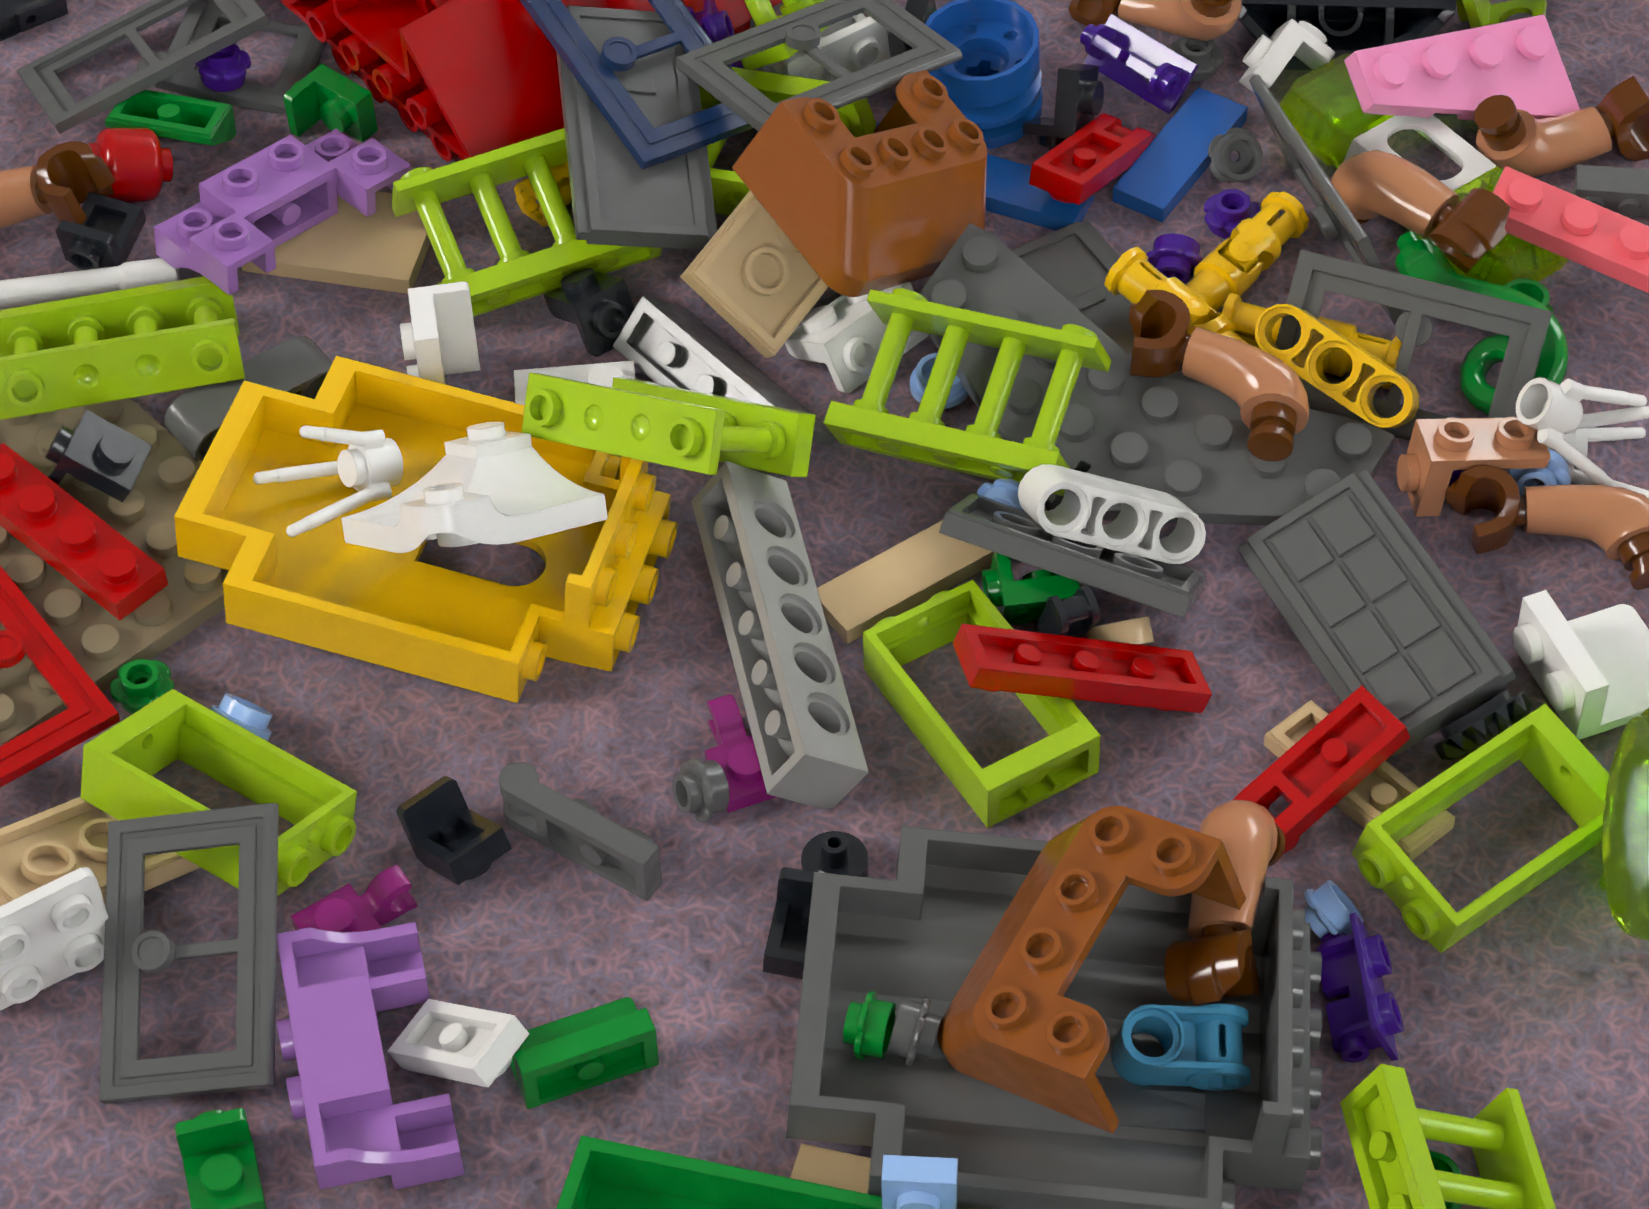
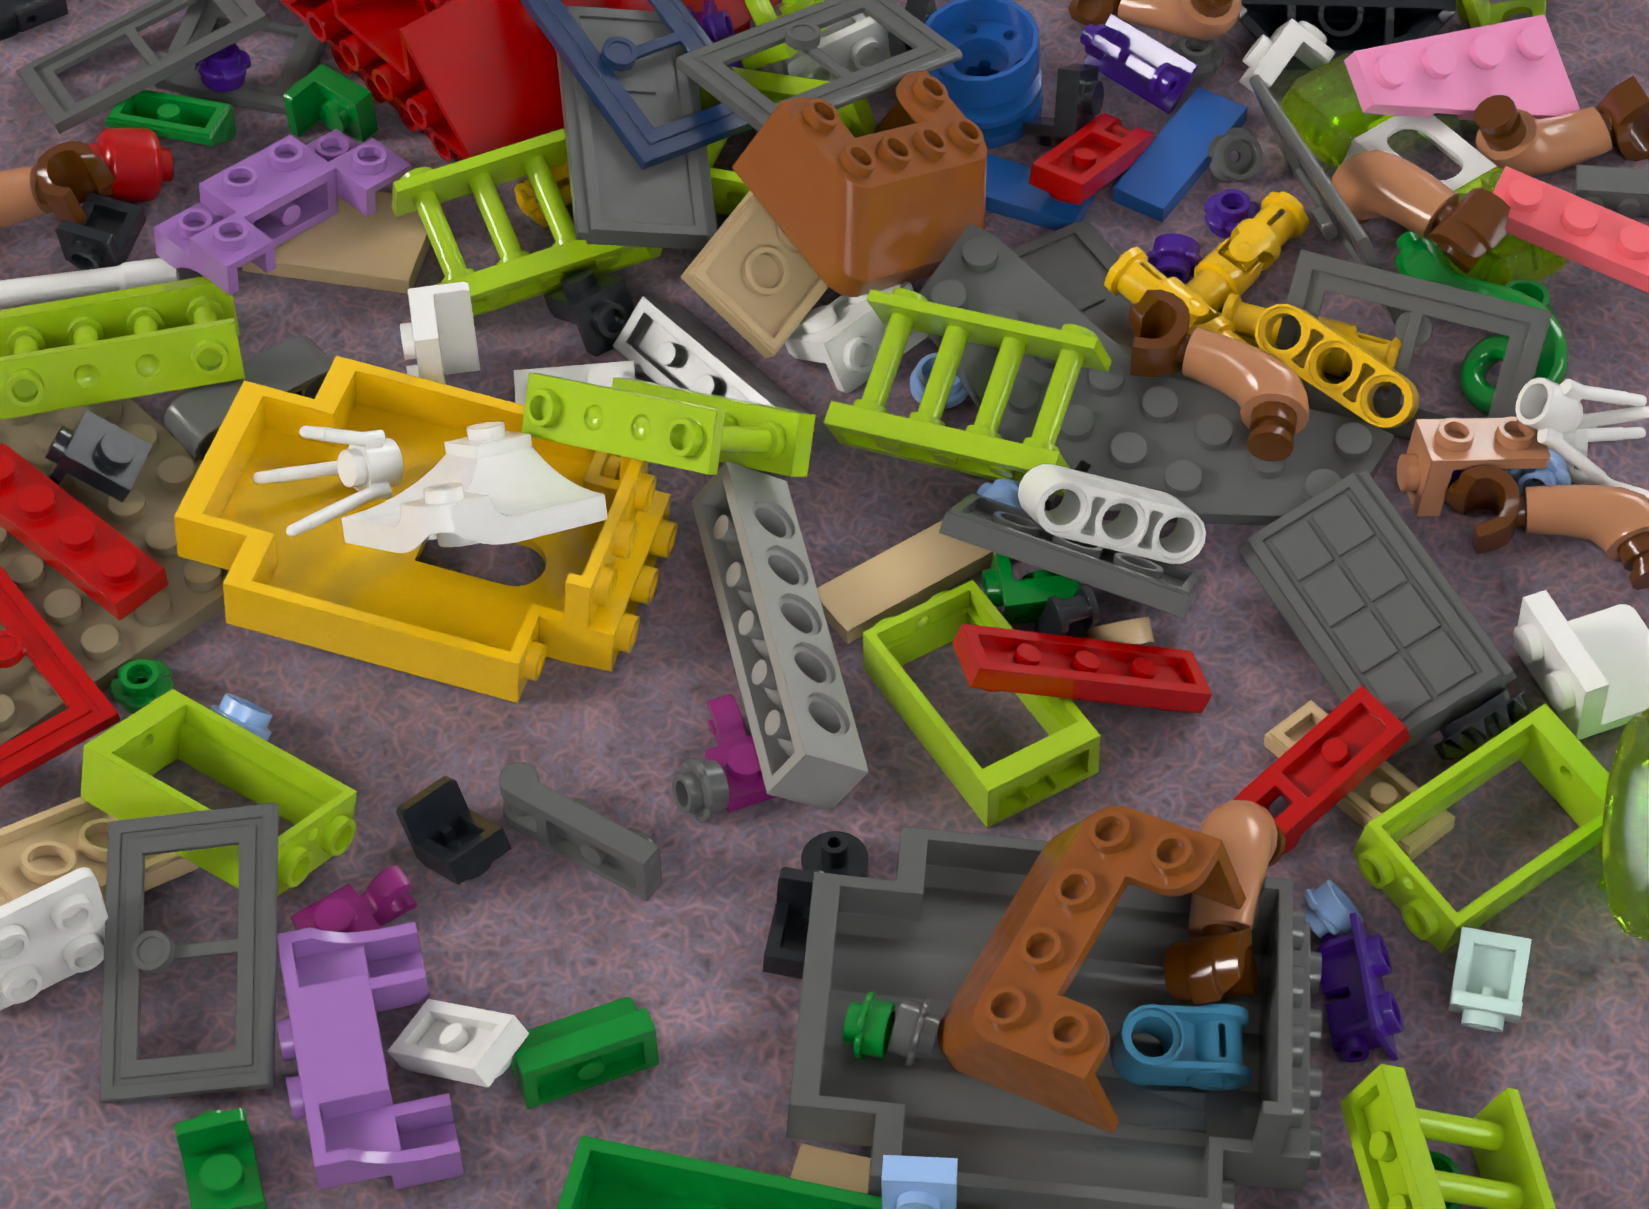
none -> light aqua bracket [1448,927,1532,1032]

